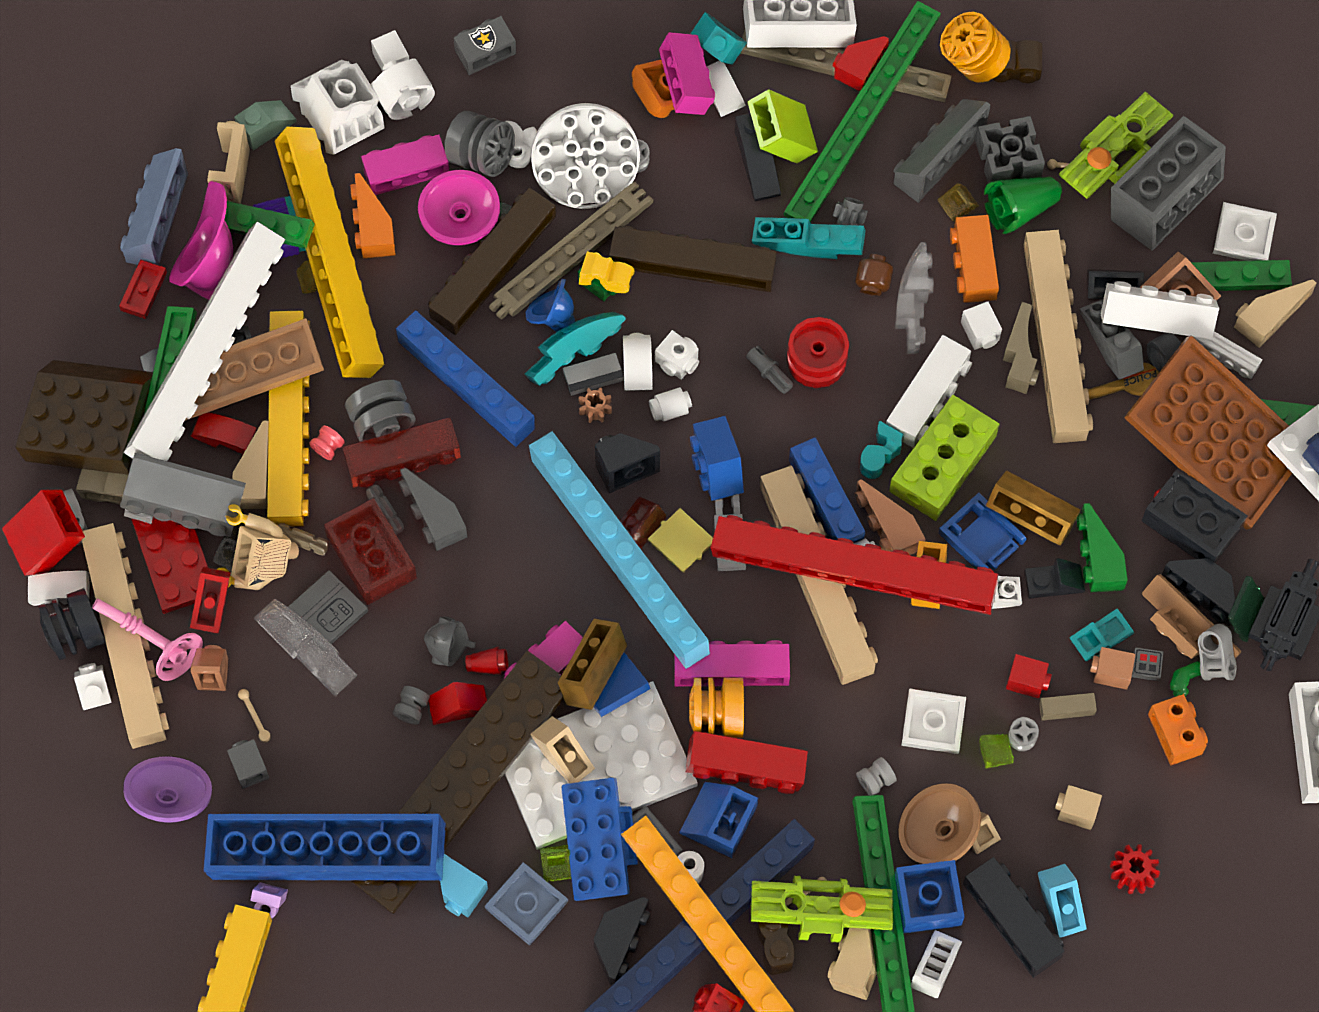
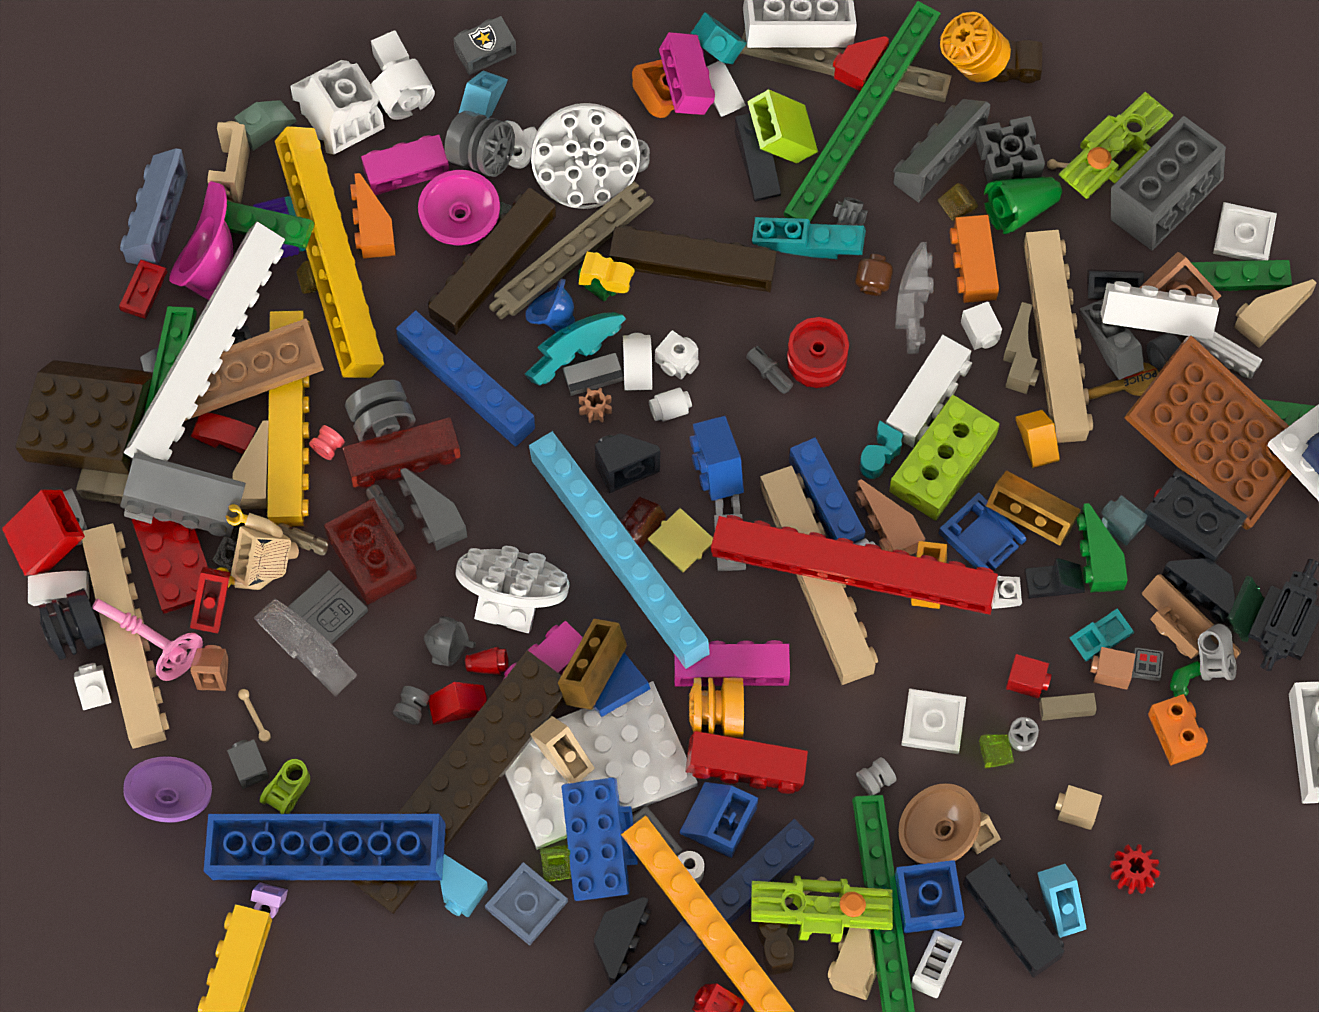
none -> lime piece [260,759,310,814]
none -> white bracket [456,546,569,634]
none -> medium azure slope [459,70,508,118]
none -> light orange slope [1015,410,1060,468]
none -> clear light blue brick [1101,495,1148,546]

